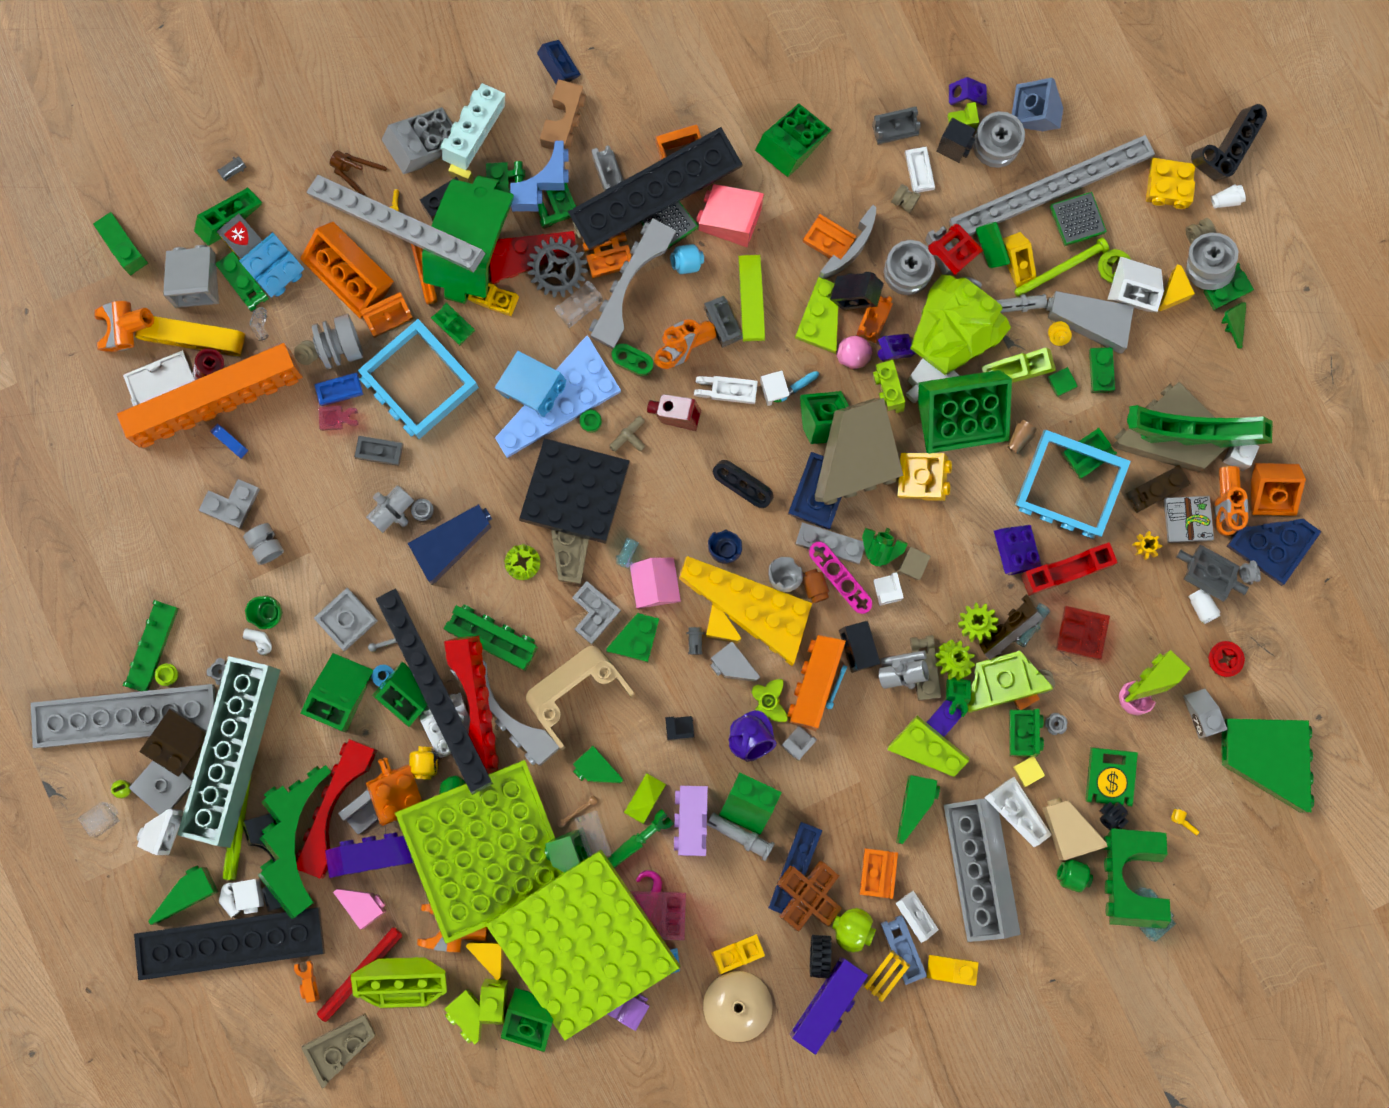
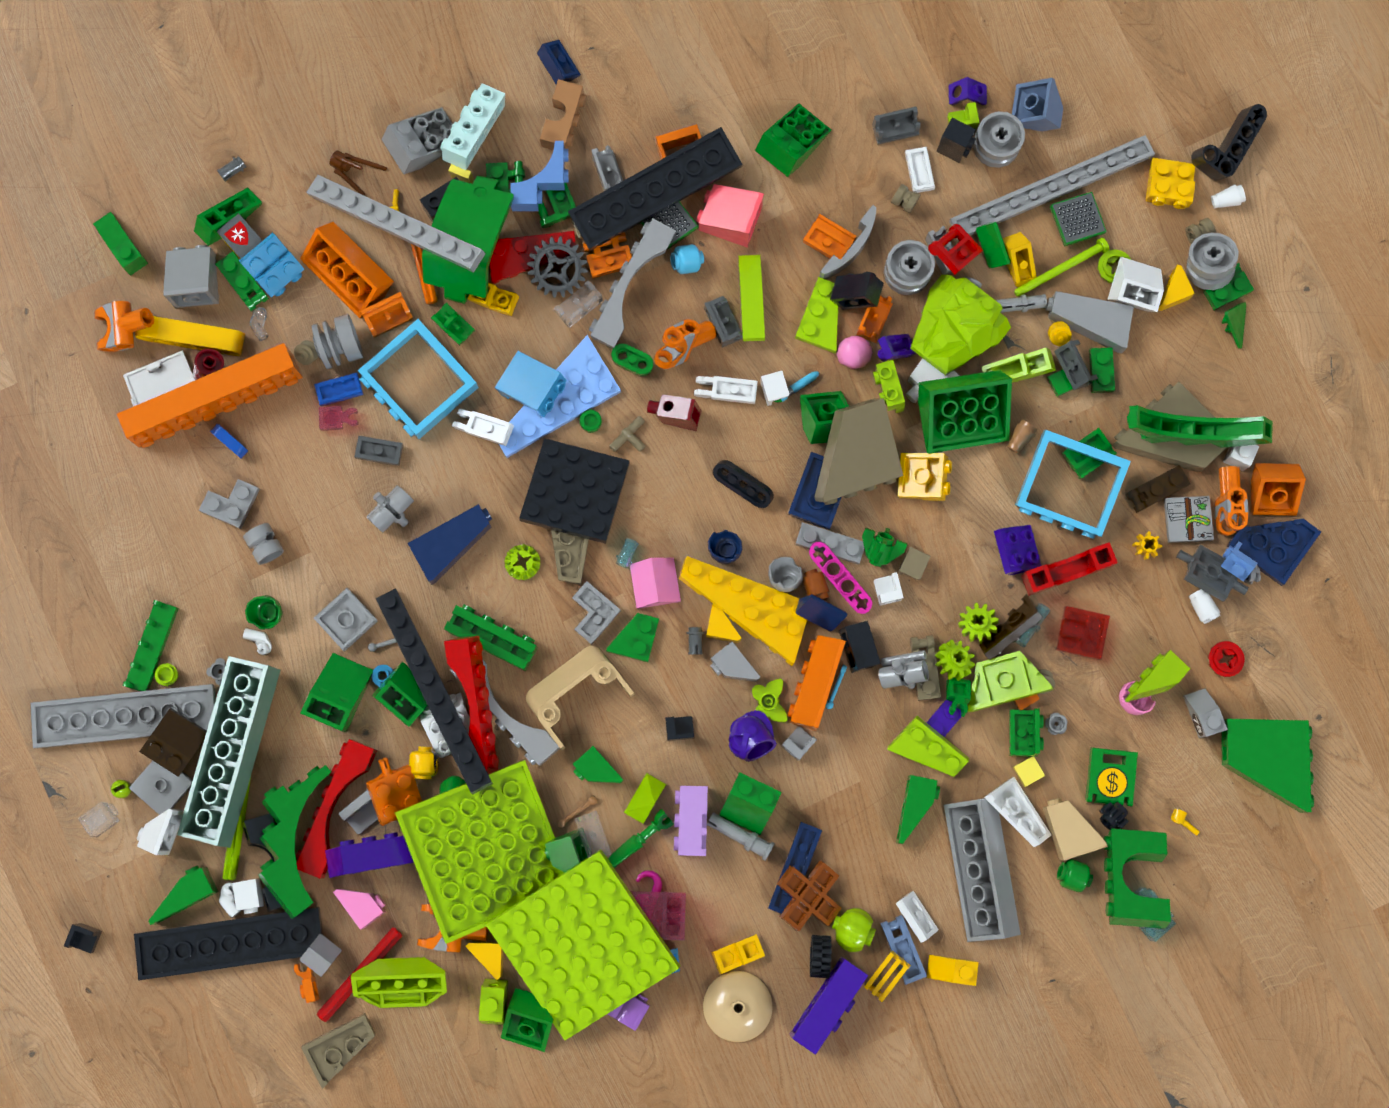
light grey plate [411,499,434,521] -> none
lime slope [444,989,482,1045] -> none
orange plate [859,848,898,899] -> none
none -> black panel [64,923,102,953]
none -> light grey panel [300,934,342,977]
none -> white hinge [452,409,514,446]
none -> dark blue slope [796,594,847,632]
none -> dark grey hinge [1054,340,1098,390]
none -> medium blue bracket [1221,541,1257,582]

